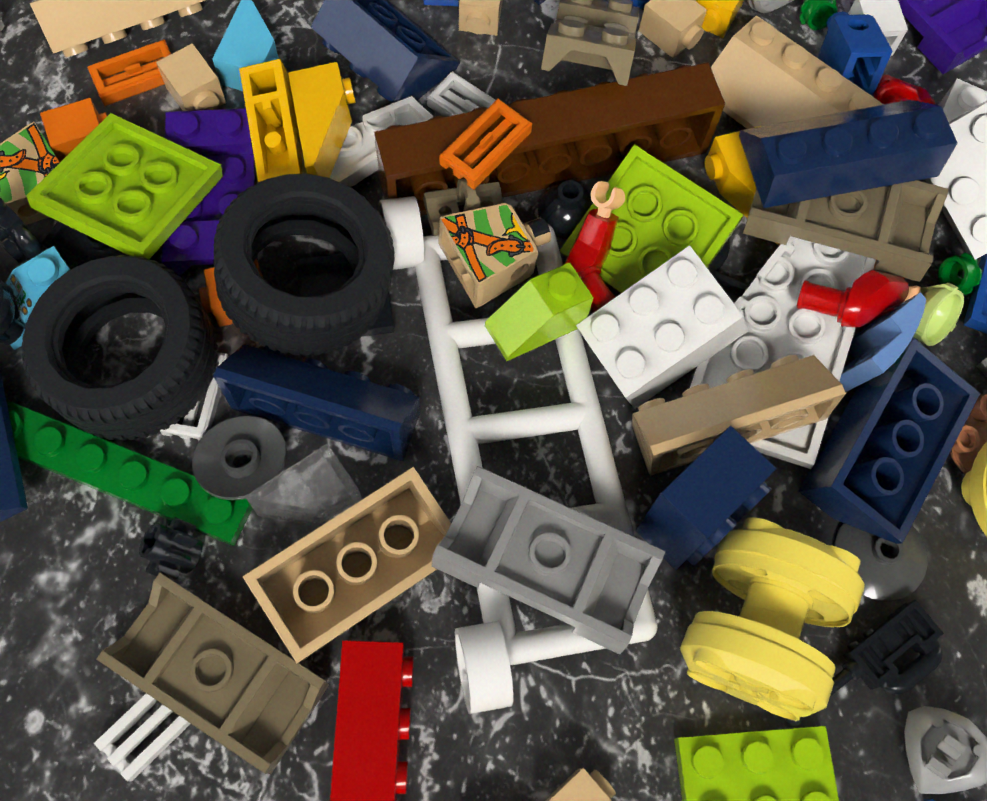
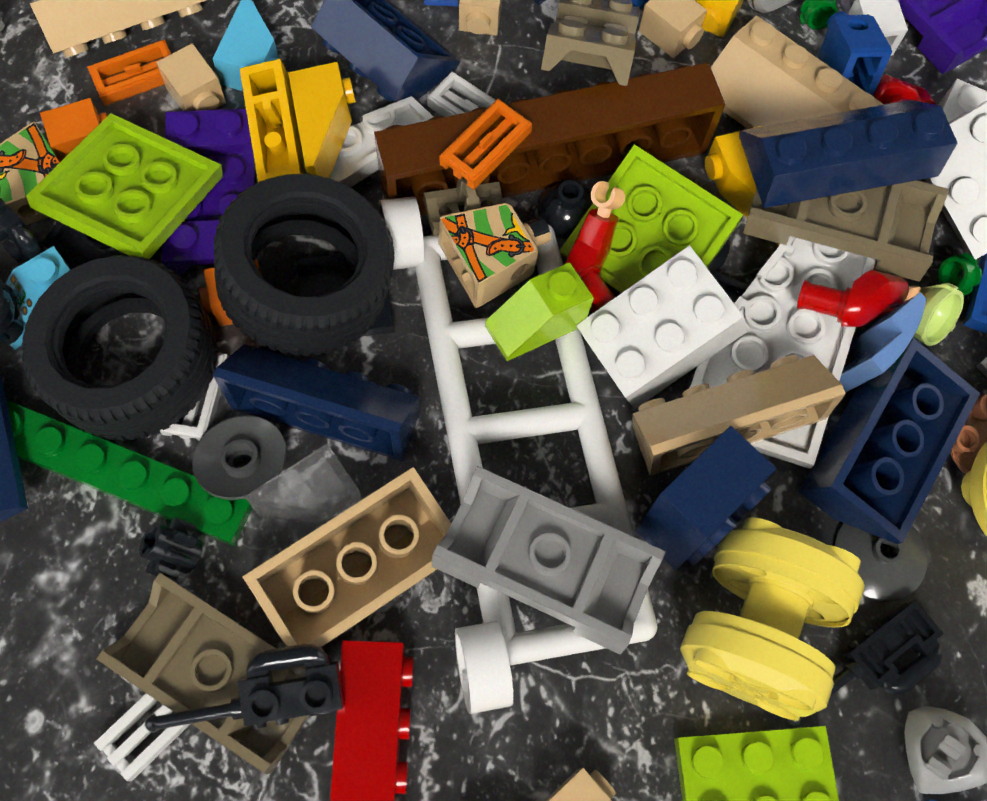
none -> black piece [145,644,345,732]

